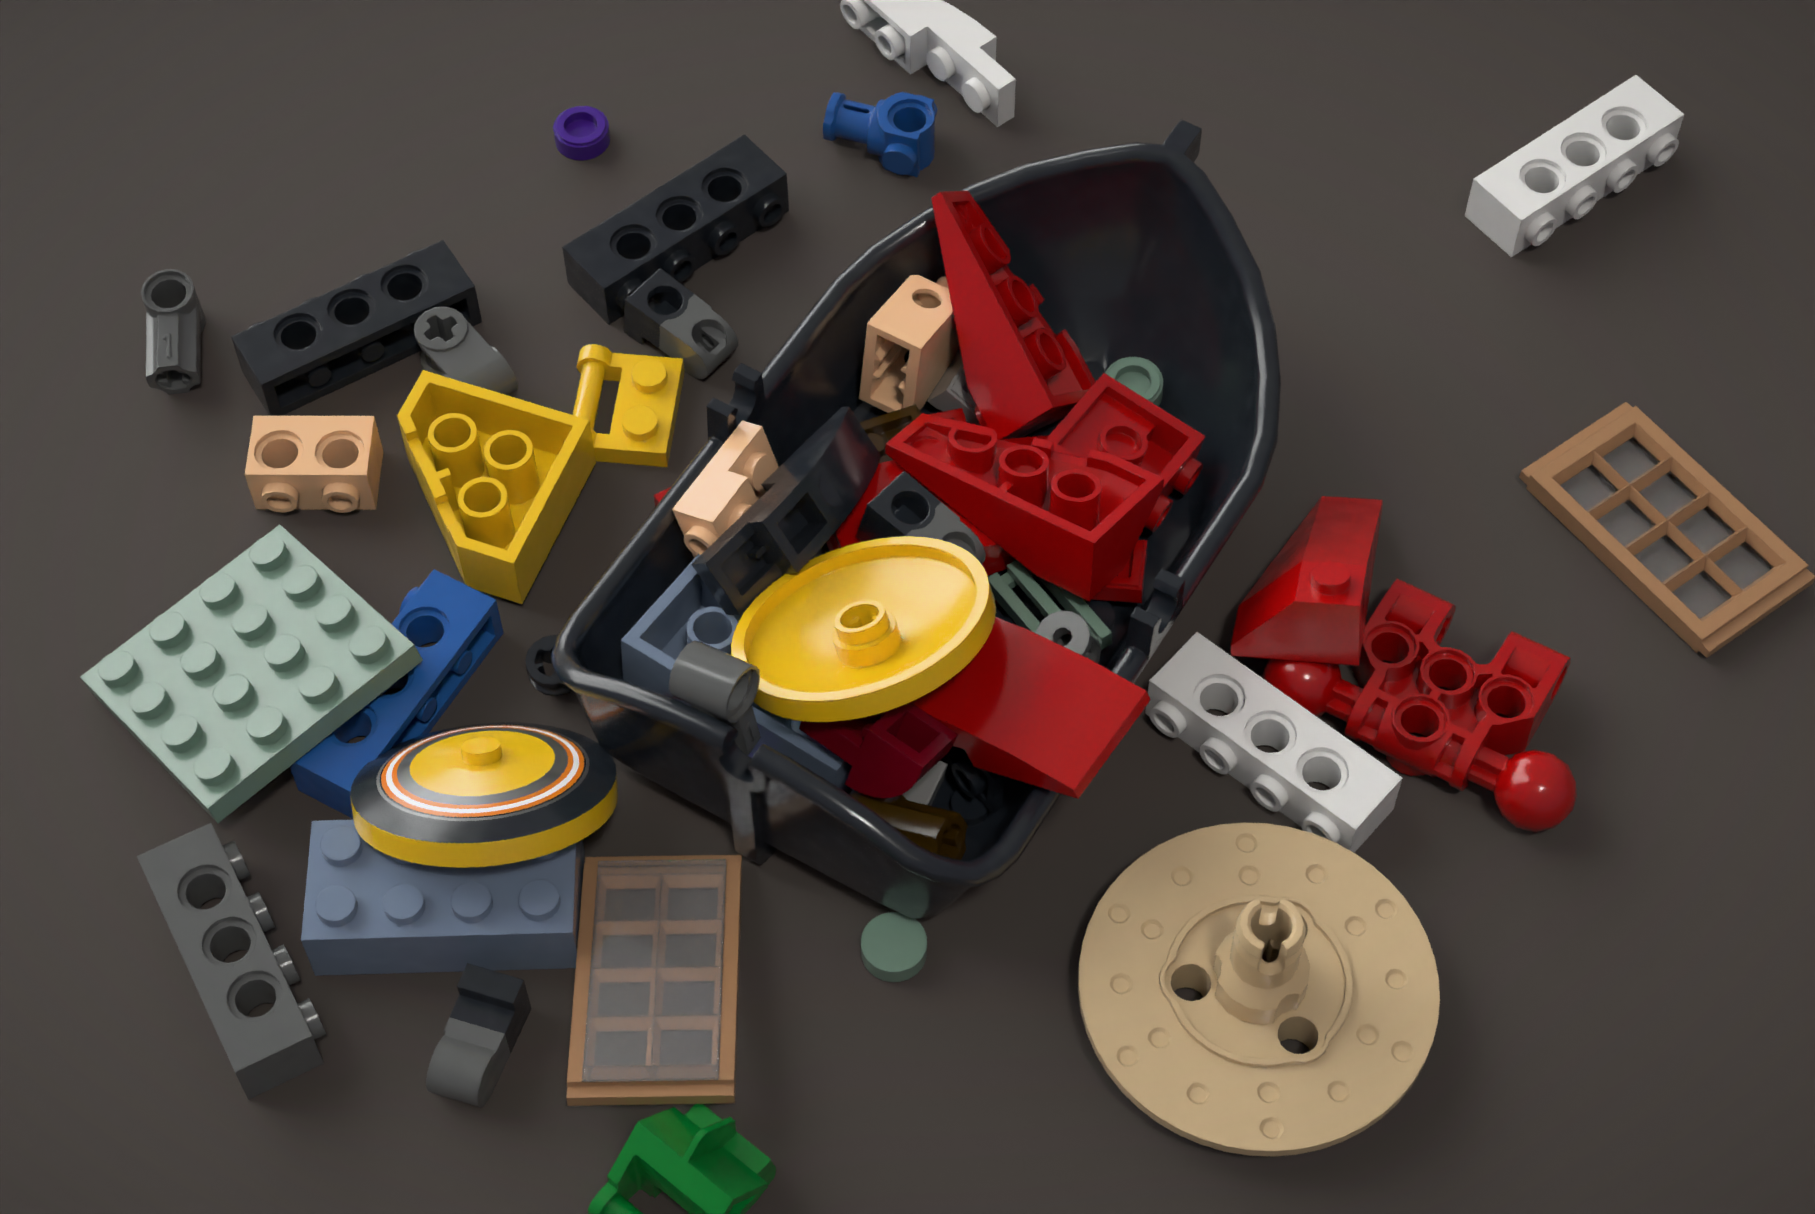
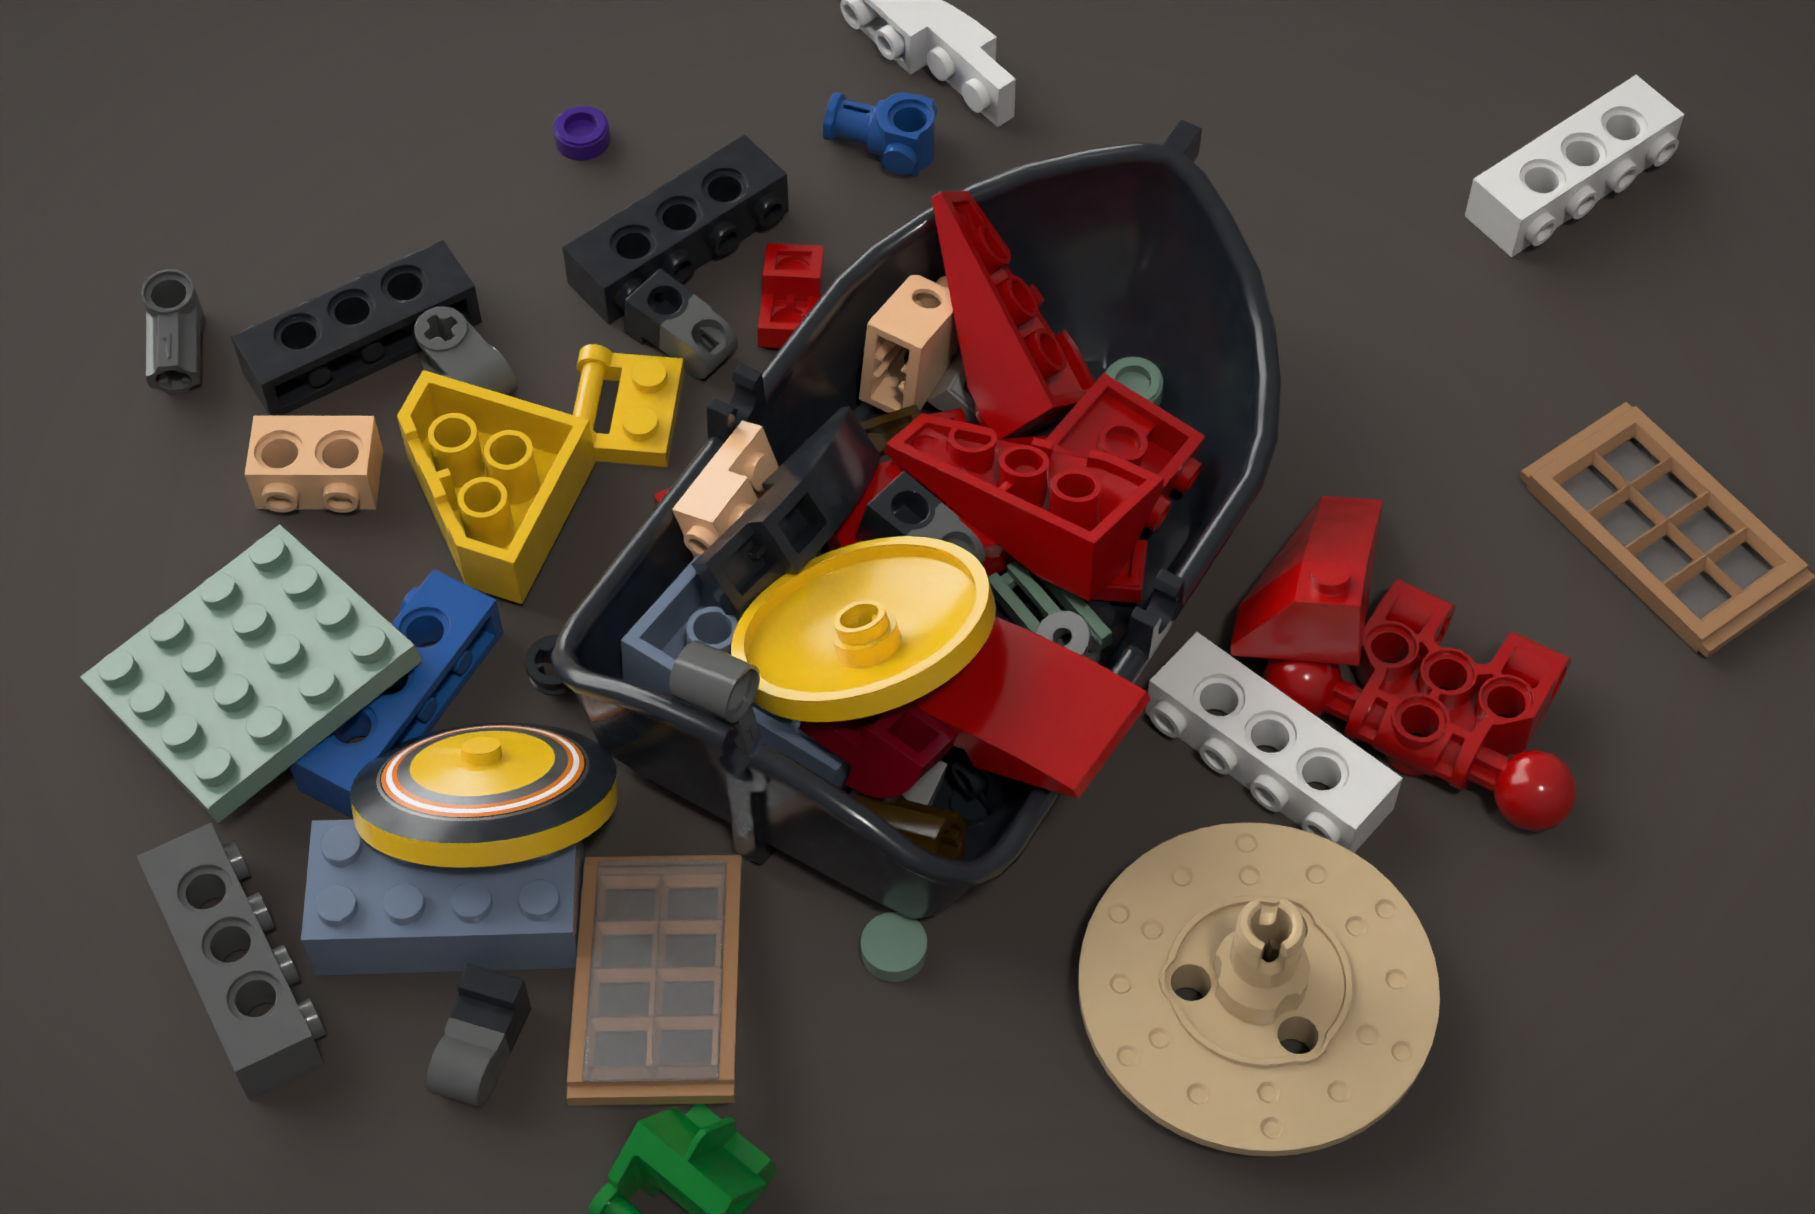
none -> red slope [757,243,824,348]

